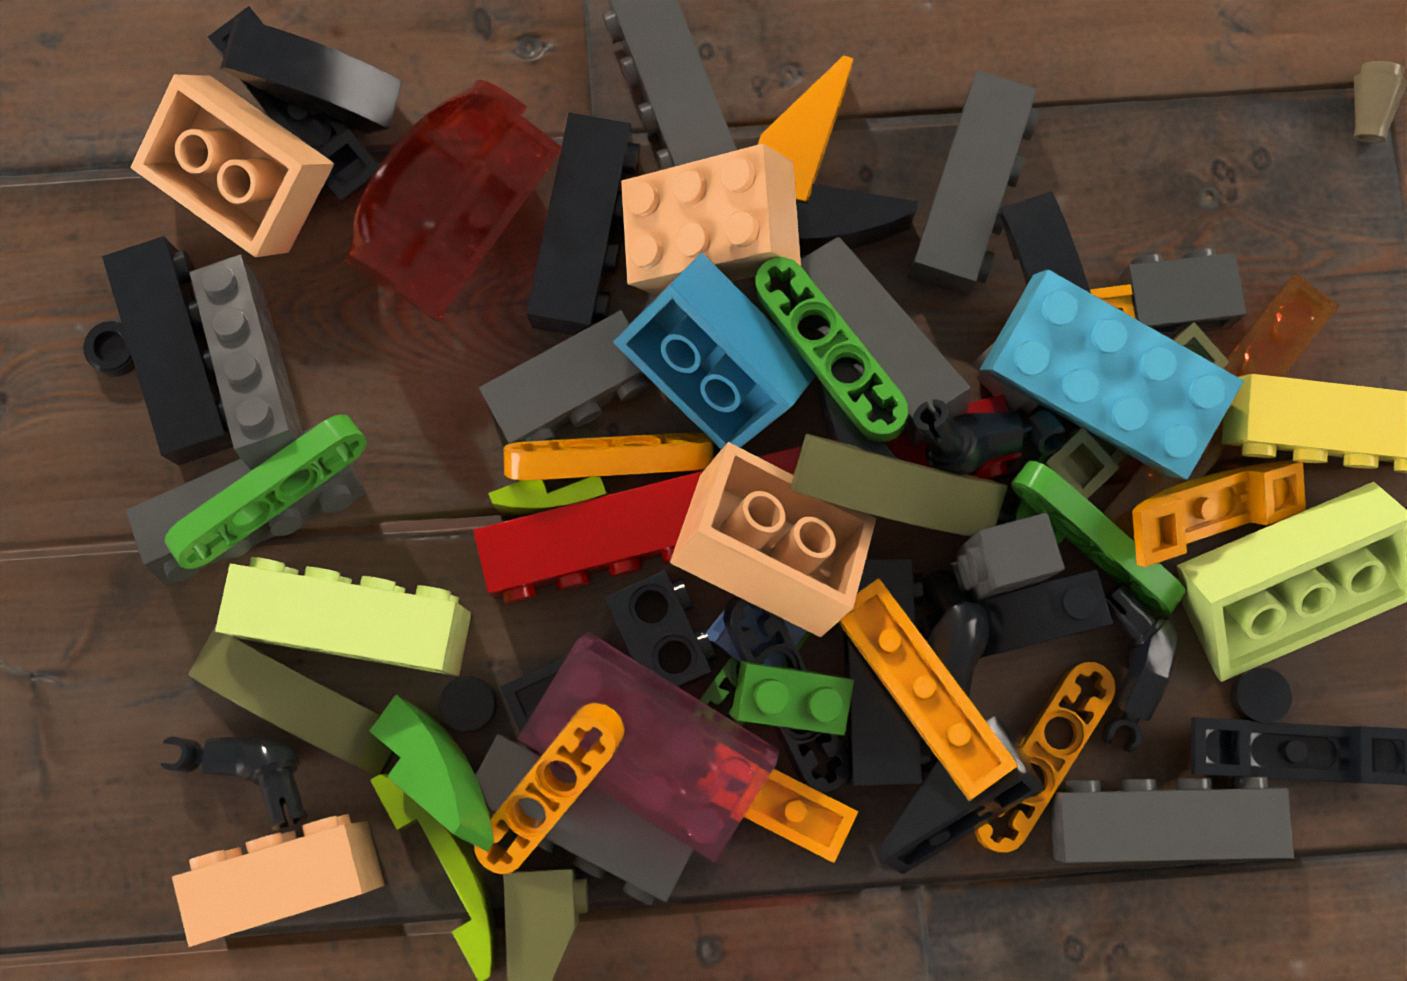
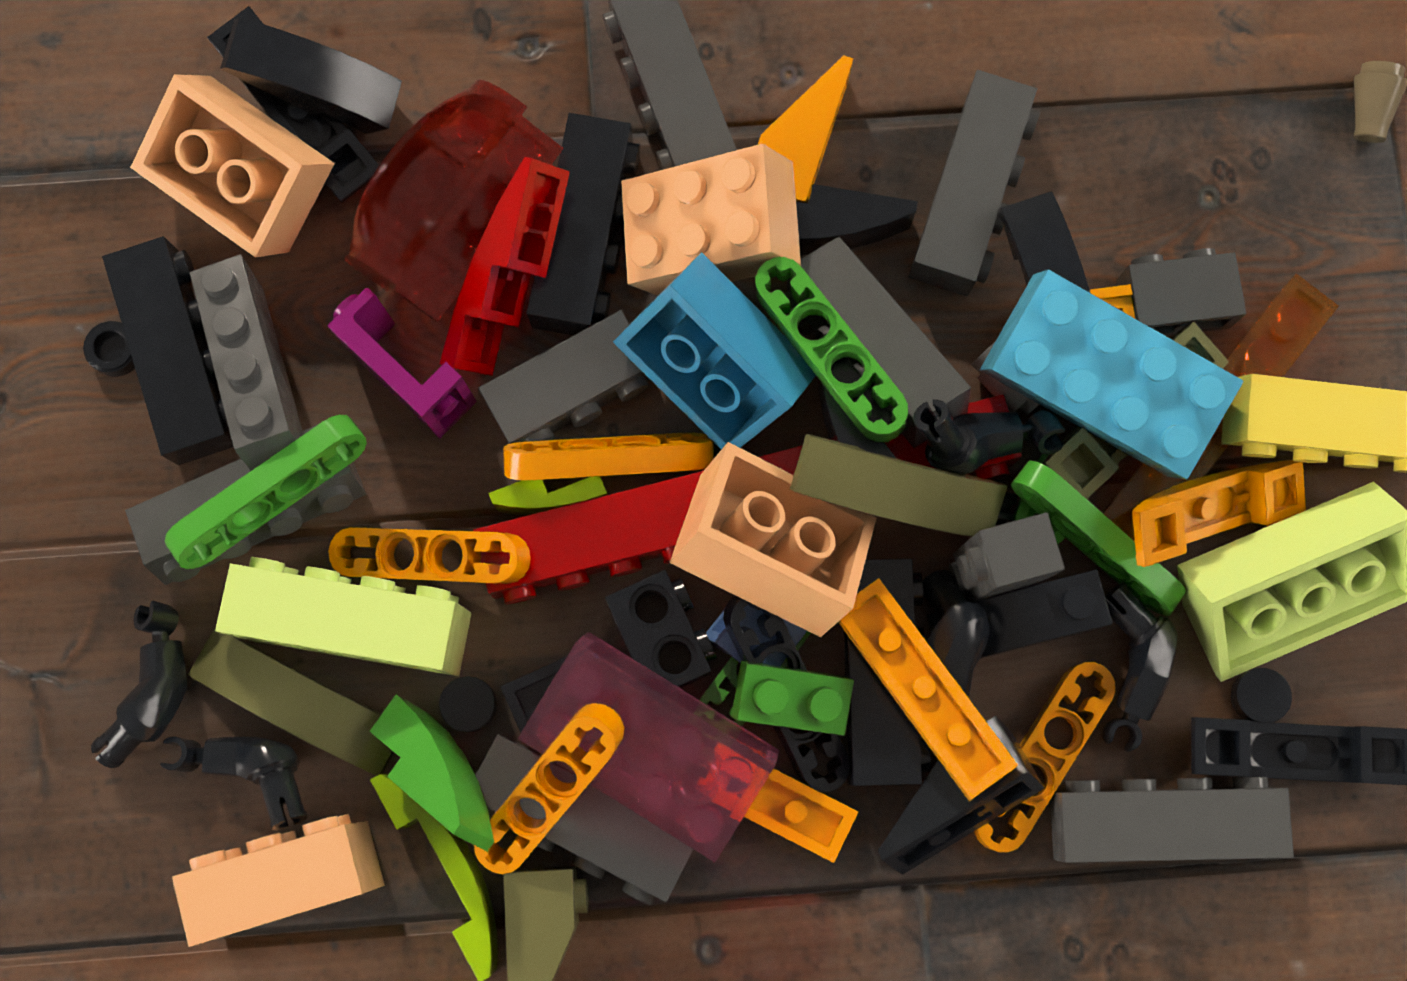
none -> black arm [91,601,188,768]
none -> magenta panel [327,288,477,439]
none -> light orange beam [328,528,531,584]
none -> red slope [439,157,570,376]

